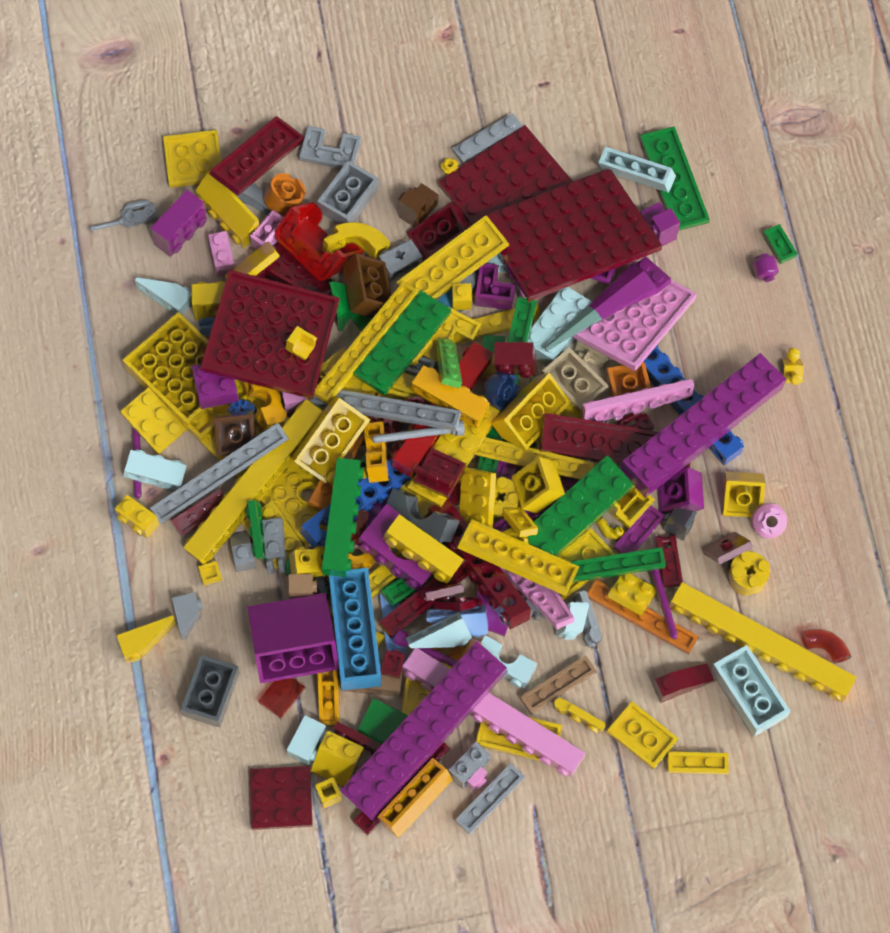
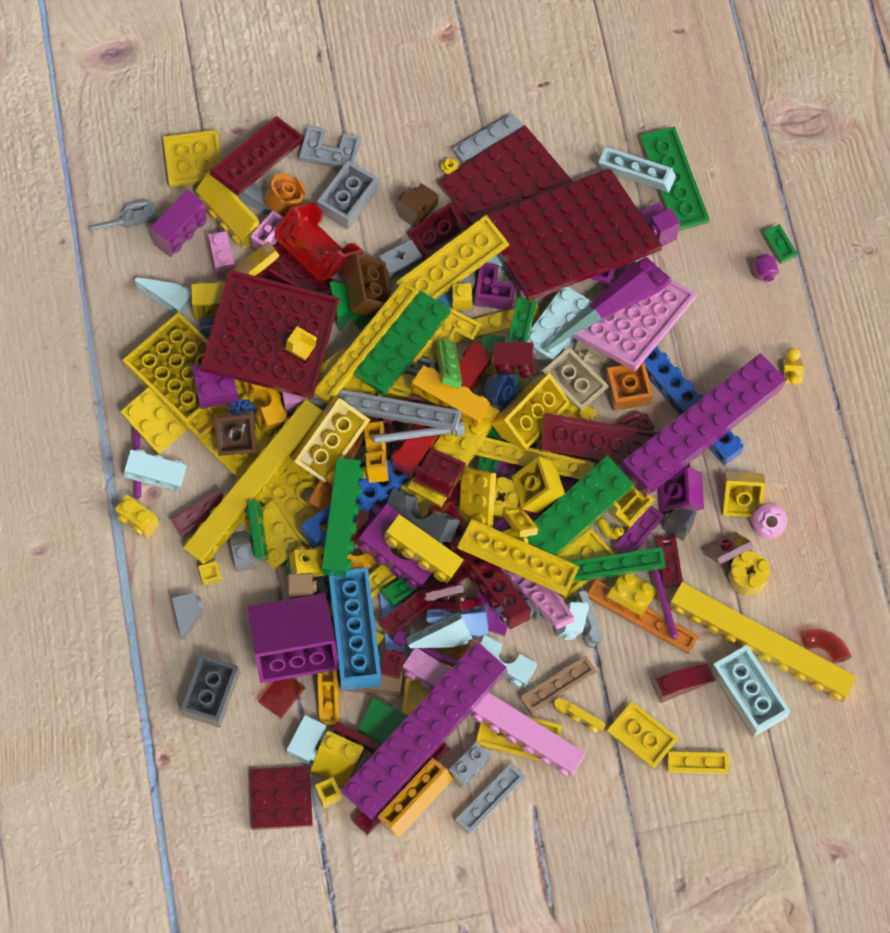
yellow slope [117,615,176,662] -> none
light grey plate [150,423,289,524] -> none
light grey hinge [262,518,287,574] -> none
yellow arch [322,222,391,259] -> none
bright pink plate [467,767,487,791] -> none
bright pink wing [581,379,694,423] -> none

